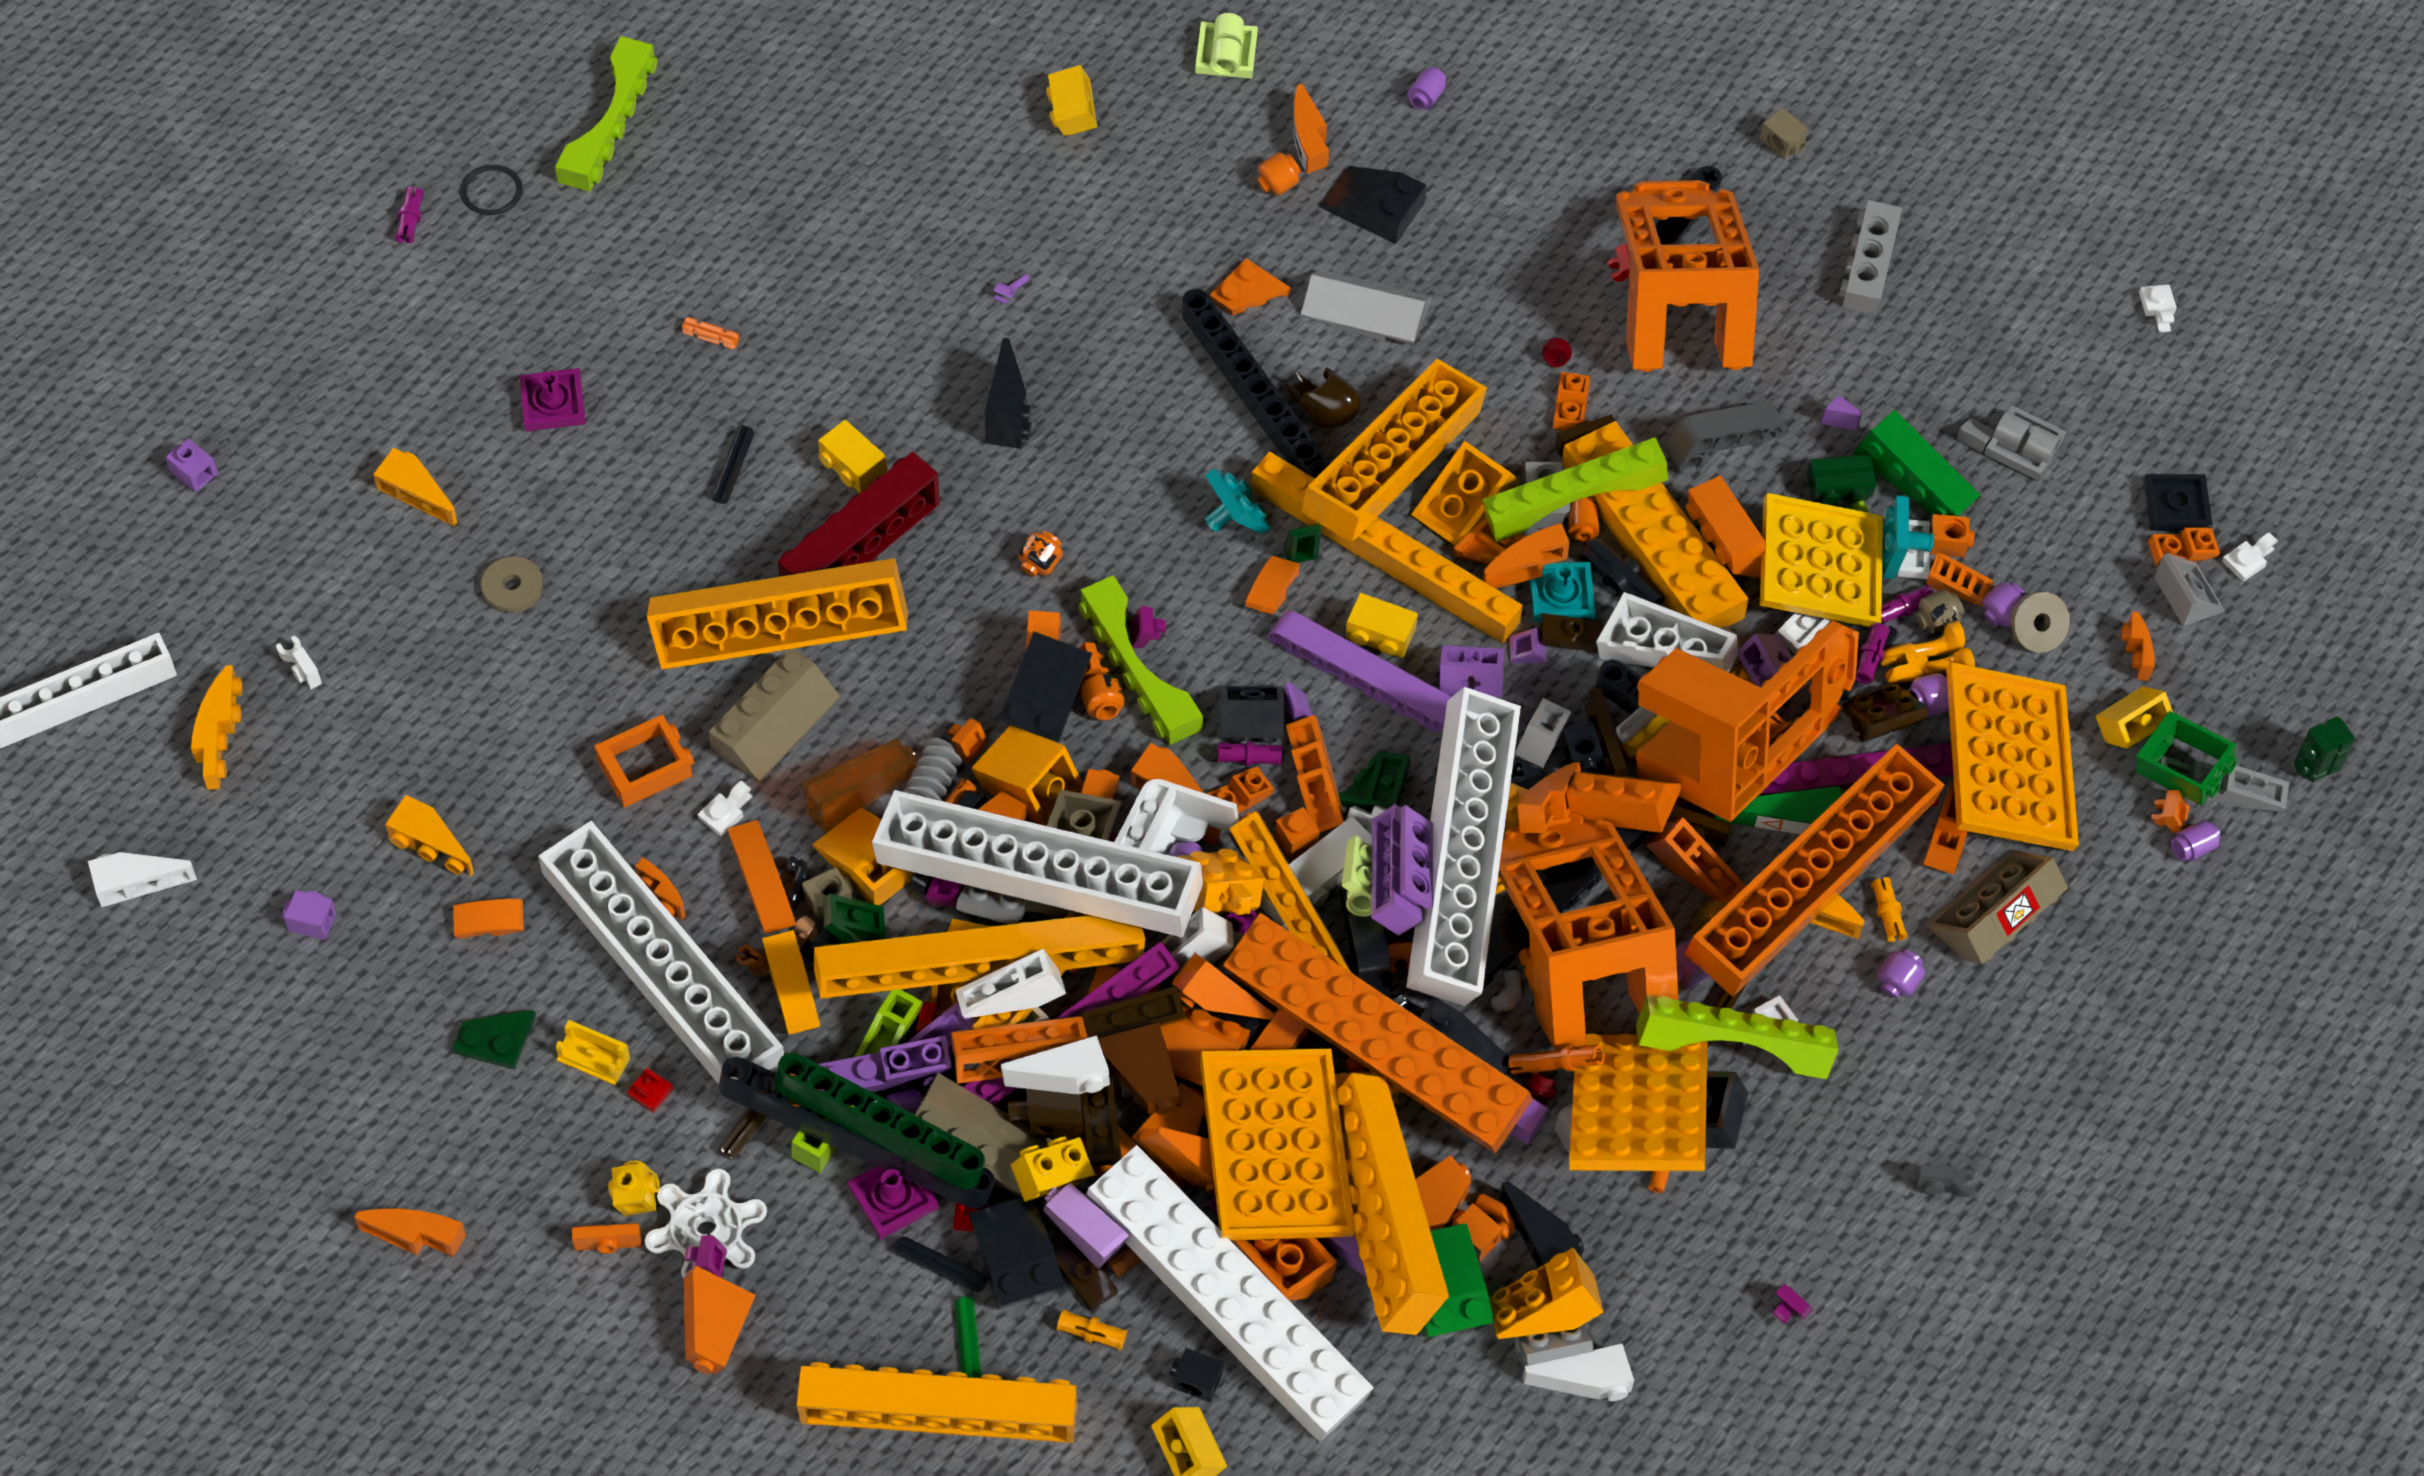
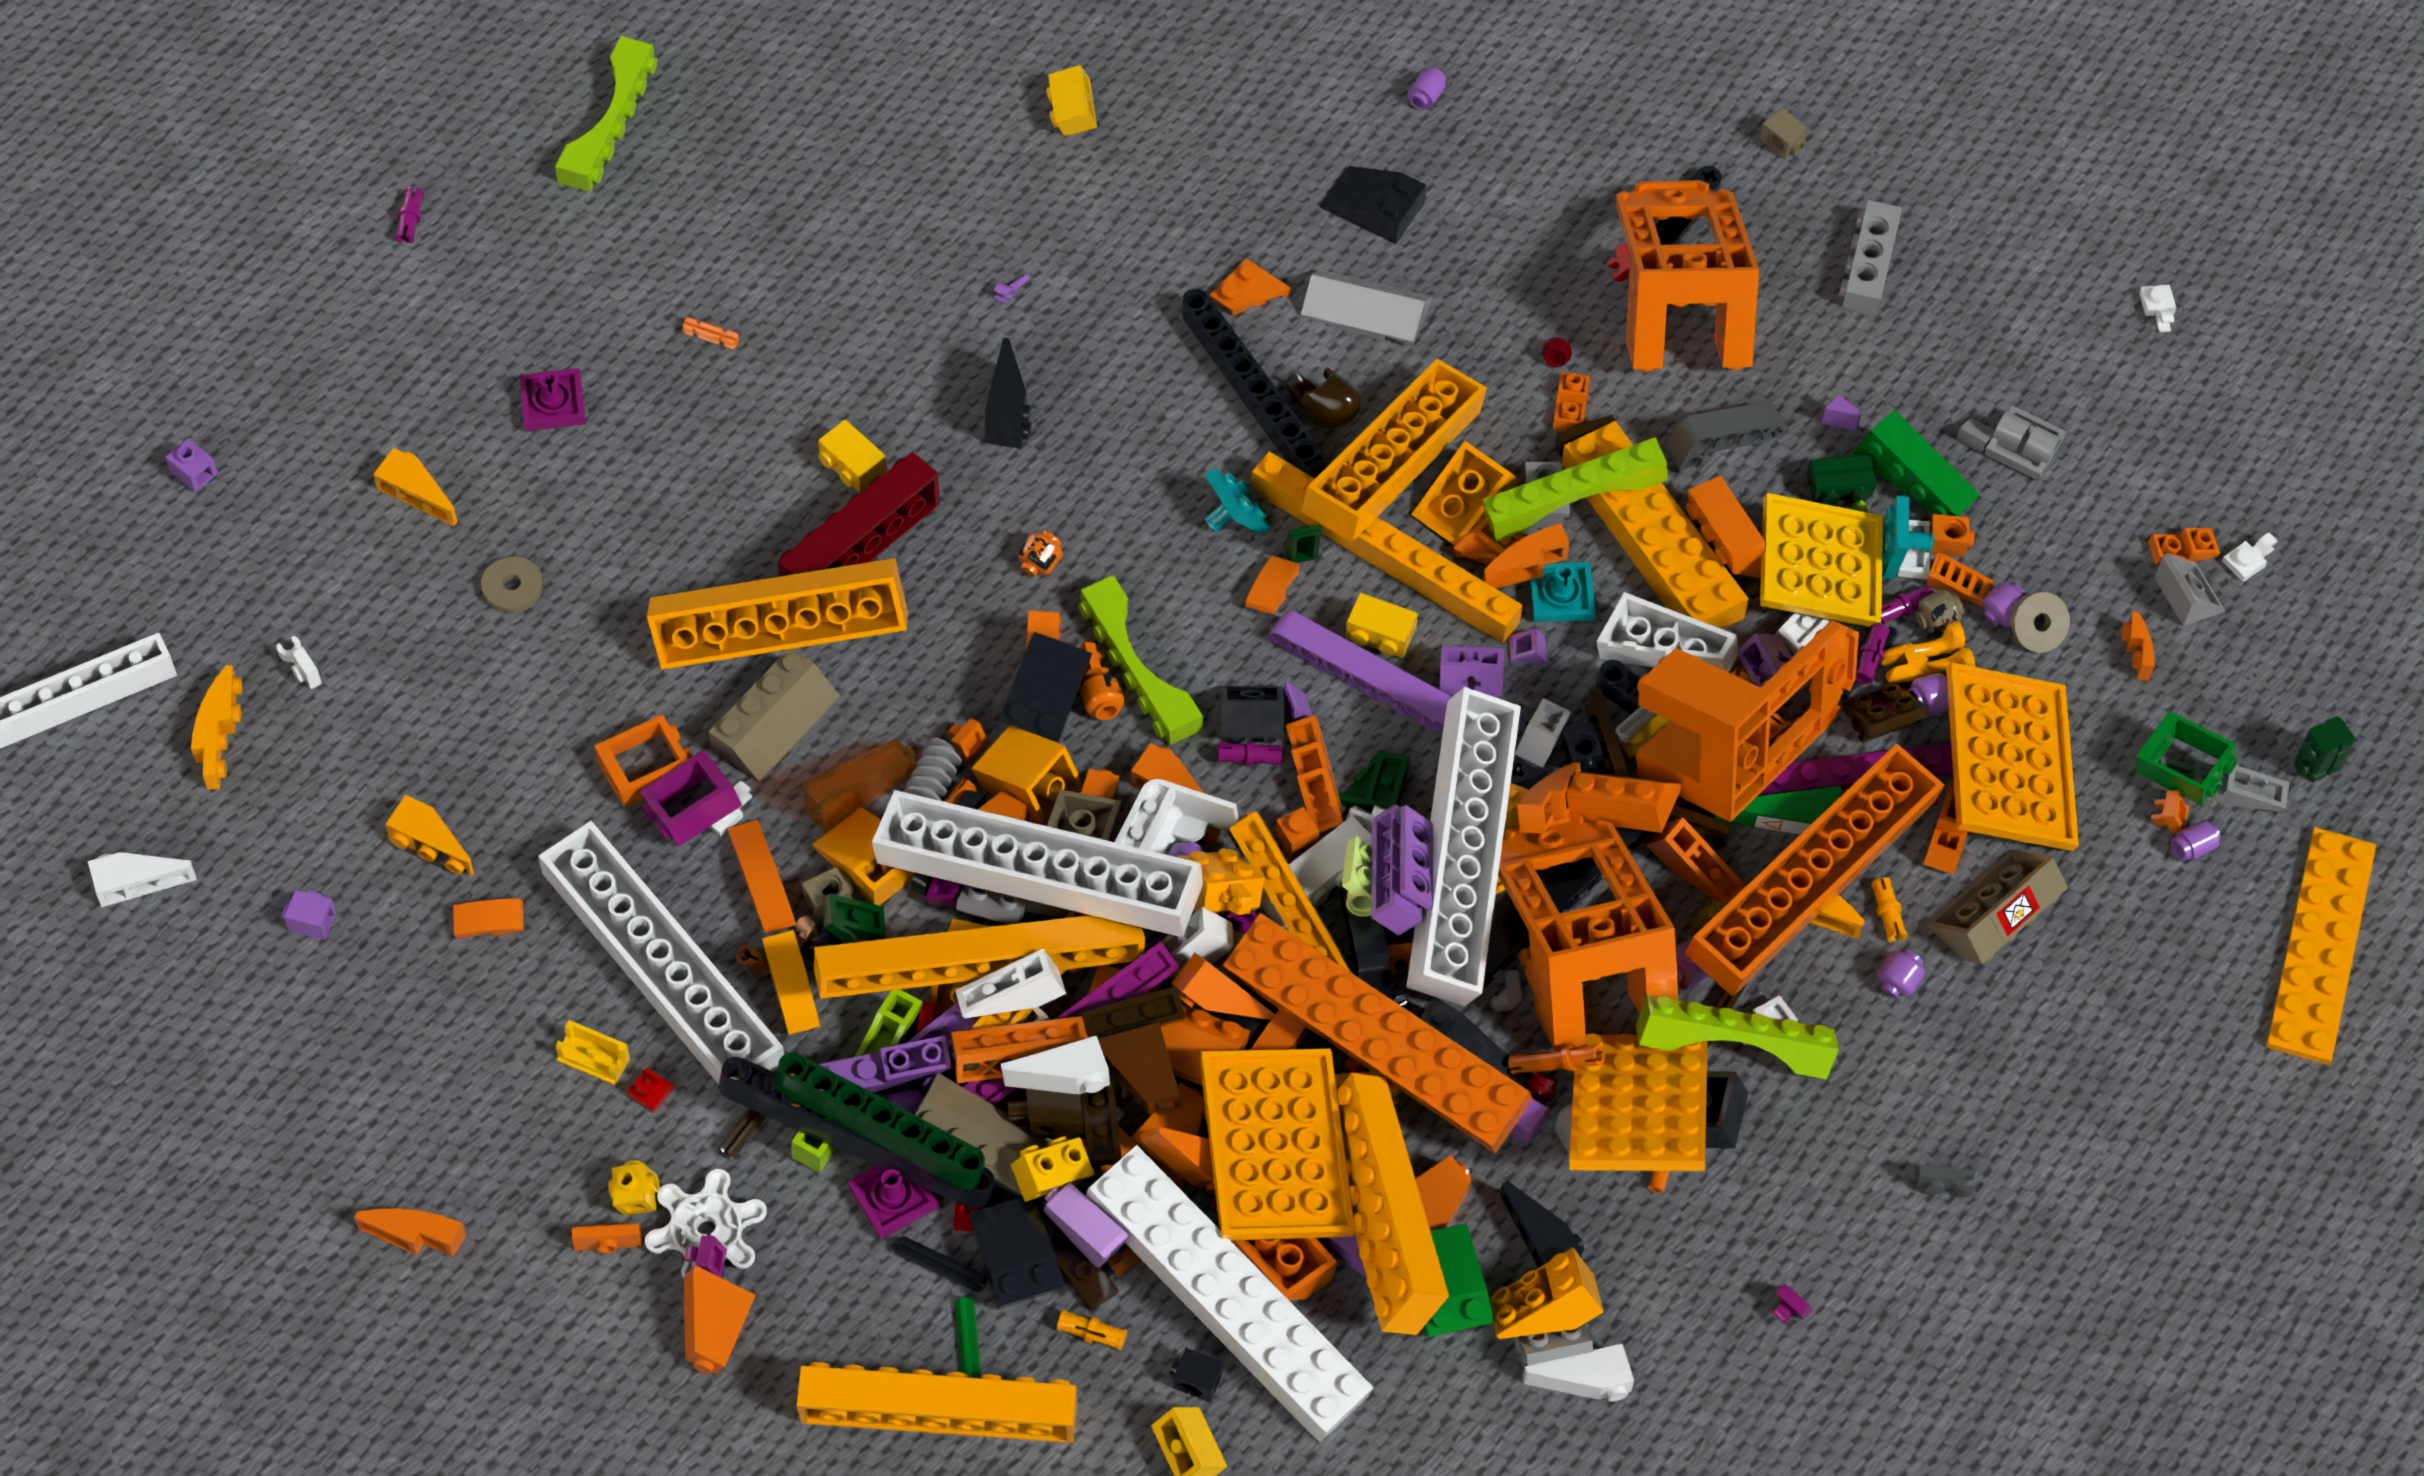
dark green wing [452,1010,536,1070] -> none
black tyre [460,165,523,215] -> none
orange slope [635,857,685,920] -> none
black axle [712,425,754,504] -> none
black arm [784,856,810,903] -> none
magenta tile [1130,606,1166,648] -> none
yellowish green plate [1195,13,1258,79] -> none
orange slope [1206,766,1275,814] -> none
orange head [1256,152,1301,196] -> none
orange slope [1293,83,1329,174] -> none
orange brick [1449,1203,1503,1262] -> none
orange arm [1476,1194,1516,1239] -> none
dark brown plate [1540,613,1602,652] -> none
orange brick [1568,496,1599,542] -> none
black piece [1581,538,1665,605] -> none
yellow brick [2095,686,2173,749] -> none
black plate [2143,474,2213,531] -> none
none -> magenta window [640,750,742,847]
none -> light orange plate [2266,827,2377,1065]

